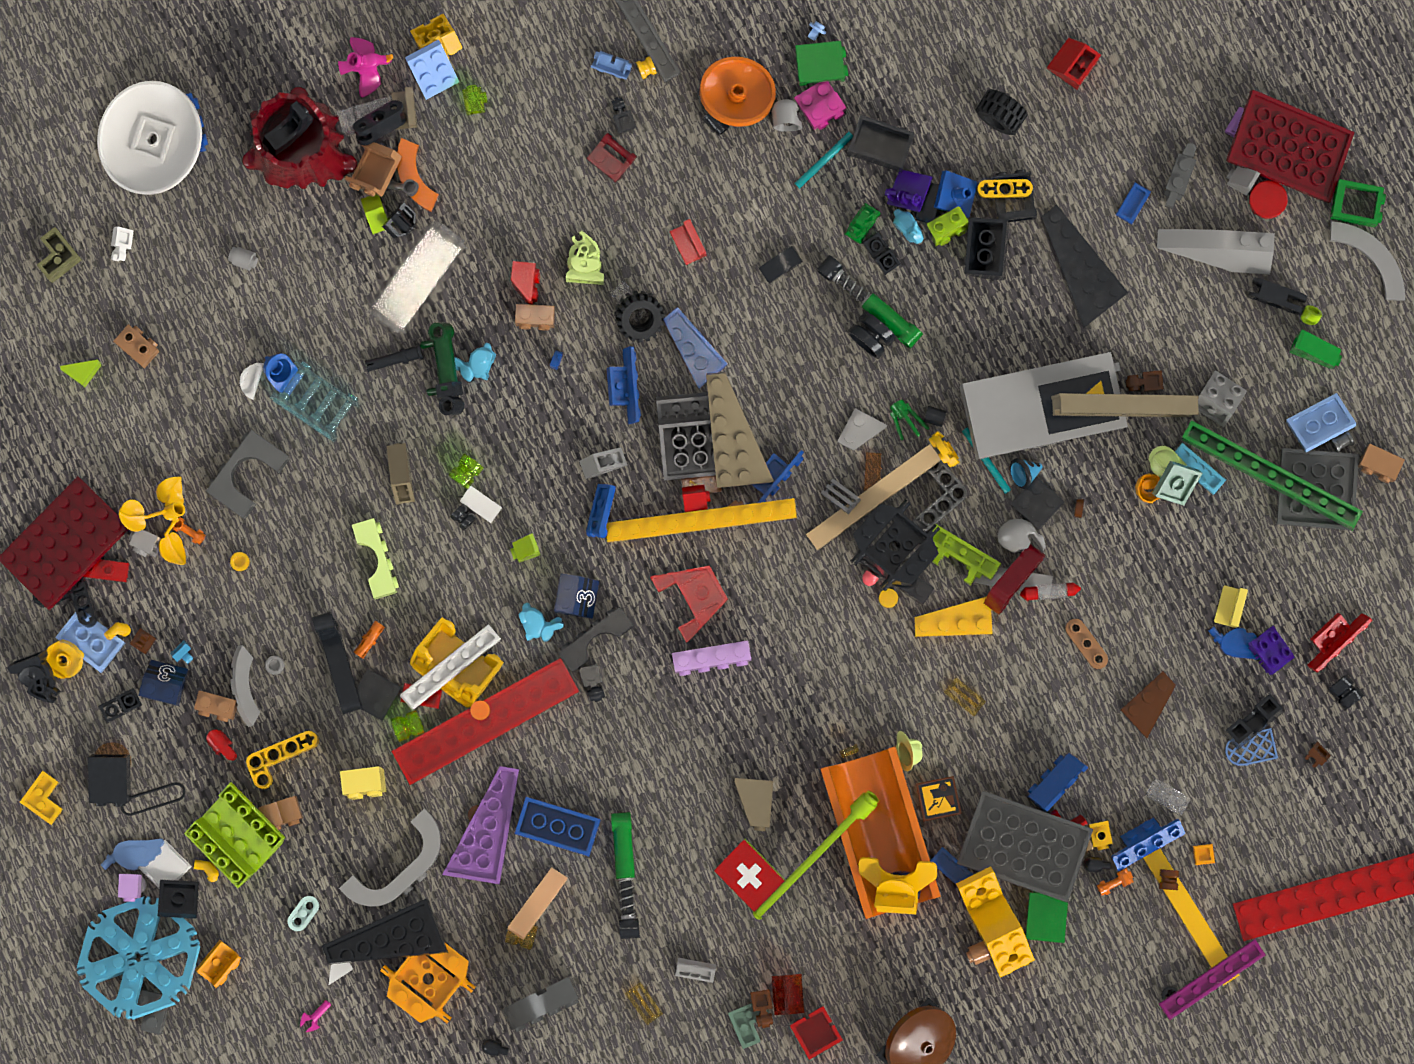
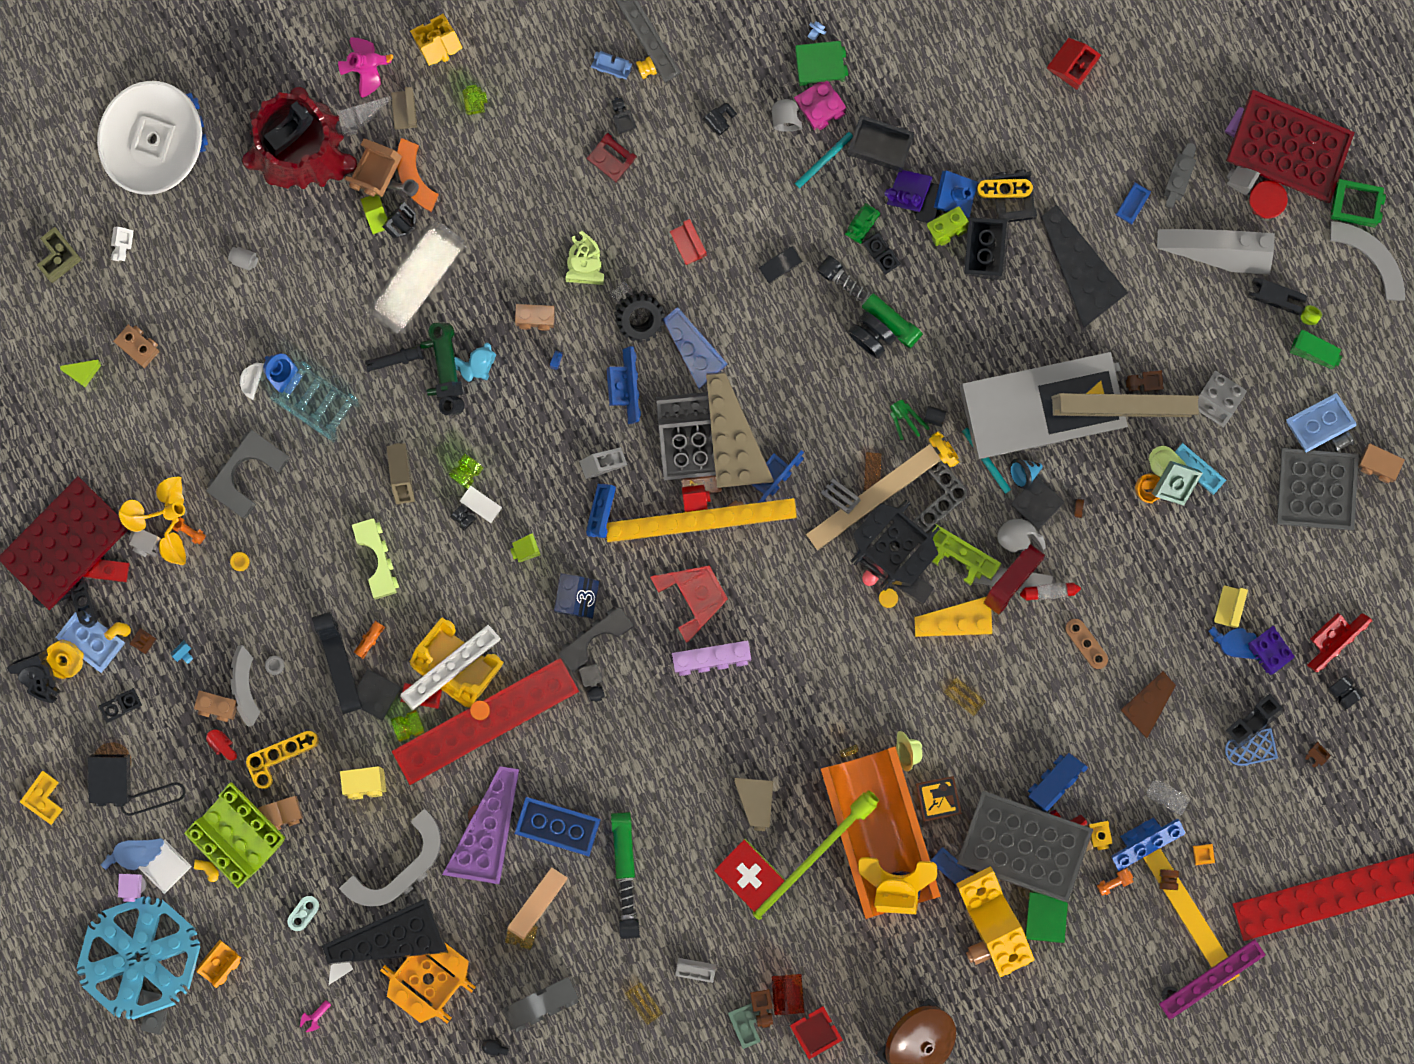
dark blue slope [138,660,188,706] -> none
black plate [157,880,199,919] -> none
black piece [353,100,407,146] -> none
light blue plate [405,39,459,100] -> none
slope [511,261,540,305] -> none
medium azure animal [518,603,564,642] -> none
orange dish [700,57,776,127] -> none
light grey wing [837,408,887,451] -> none
medium azure animal [893,209,924,244] -> none
black tyre [975,89,1028,135] -> none
black cylinder [1083,856,1111,873] -> none
green brick [1182,420,1363,531] -> none

